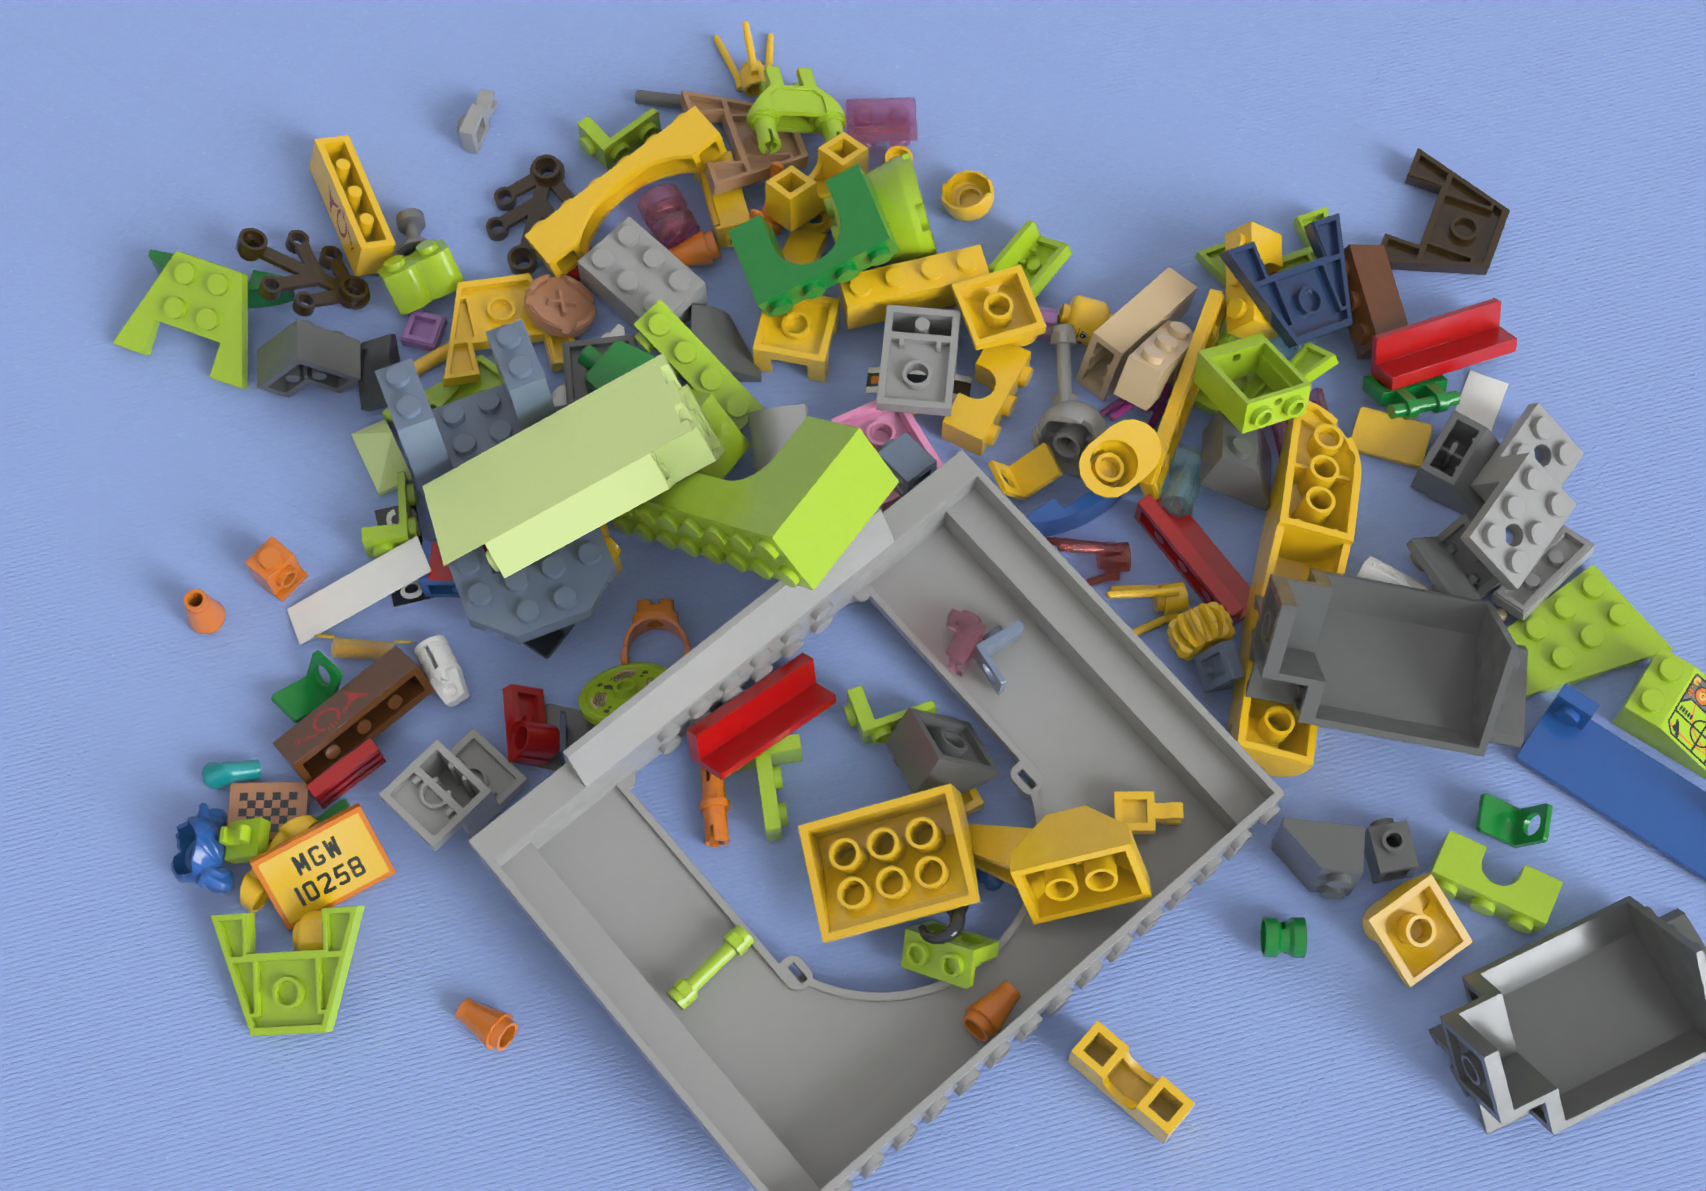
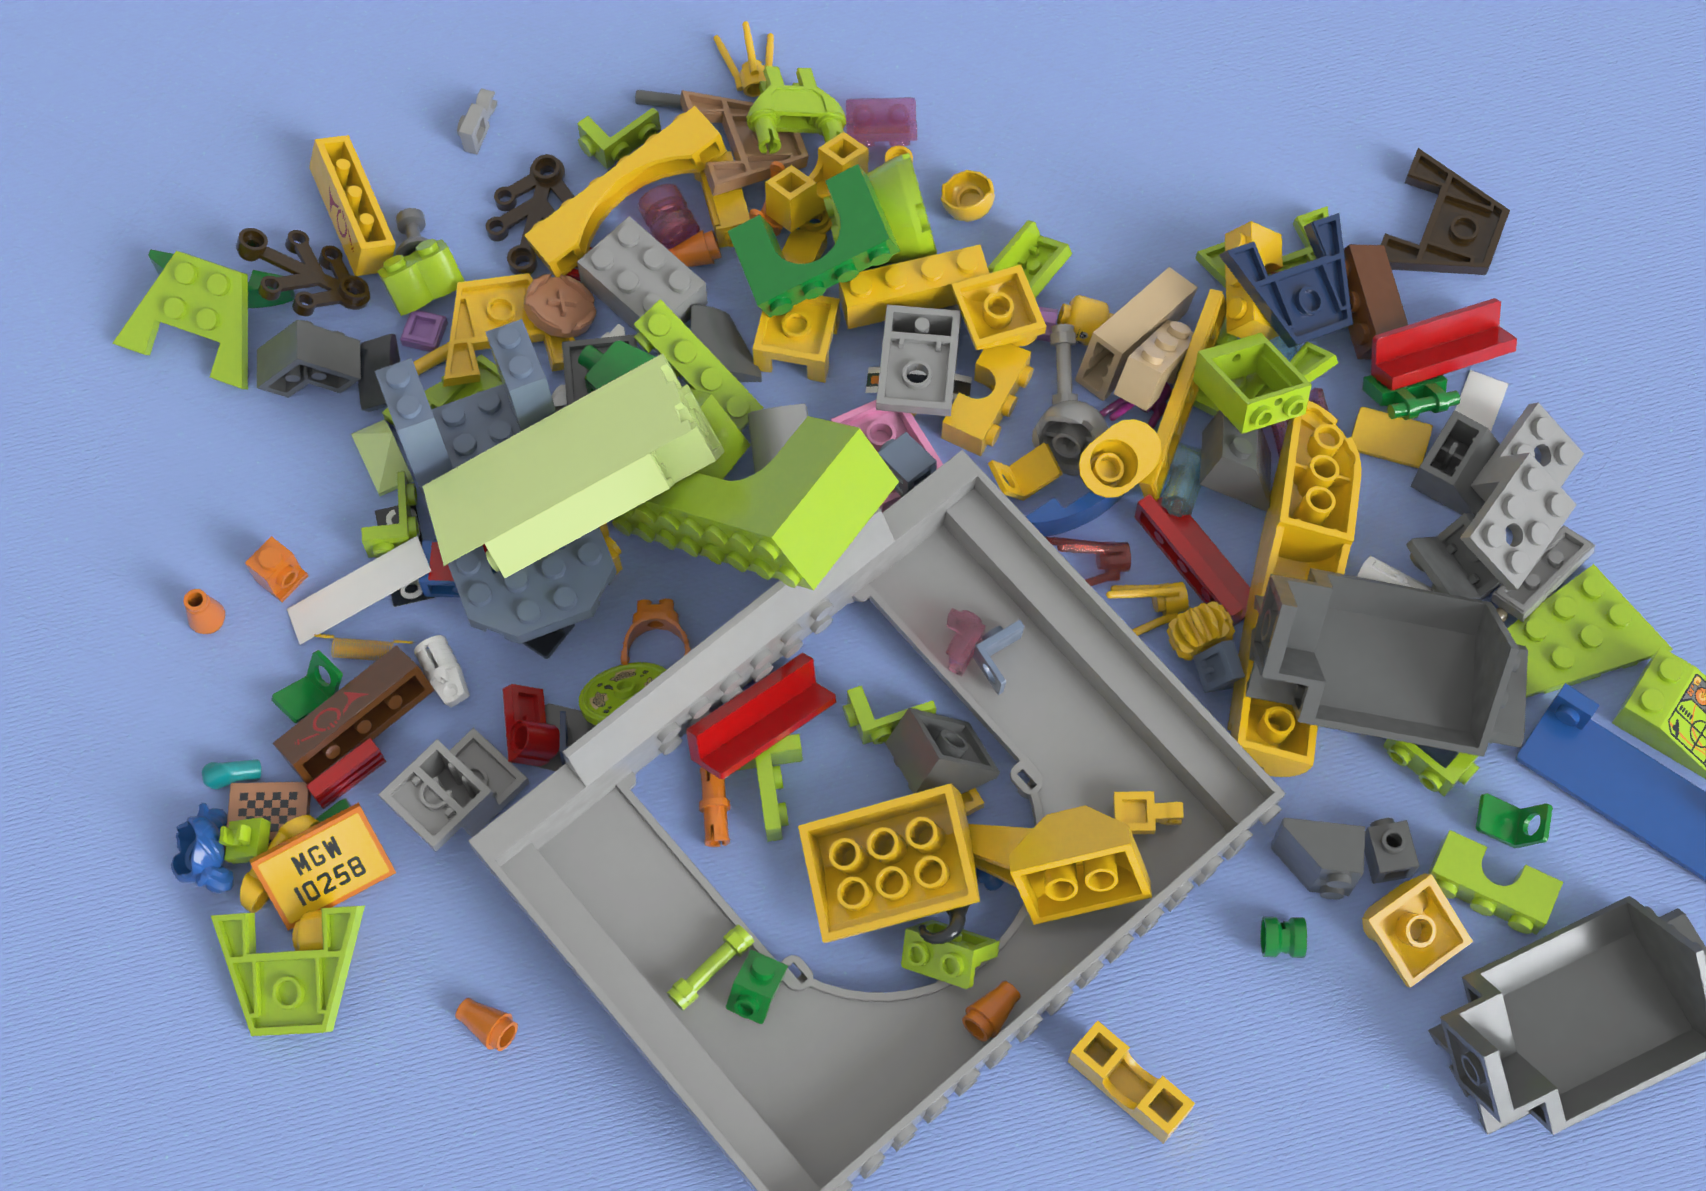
none -> green bracket [726,950,788,1024]
none -> lime bracket [1383,739,1480,797]

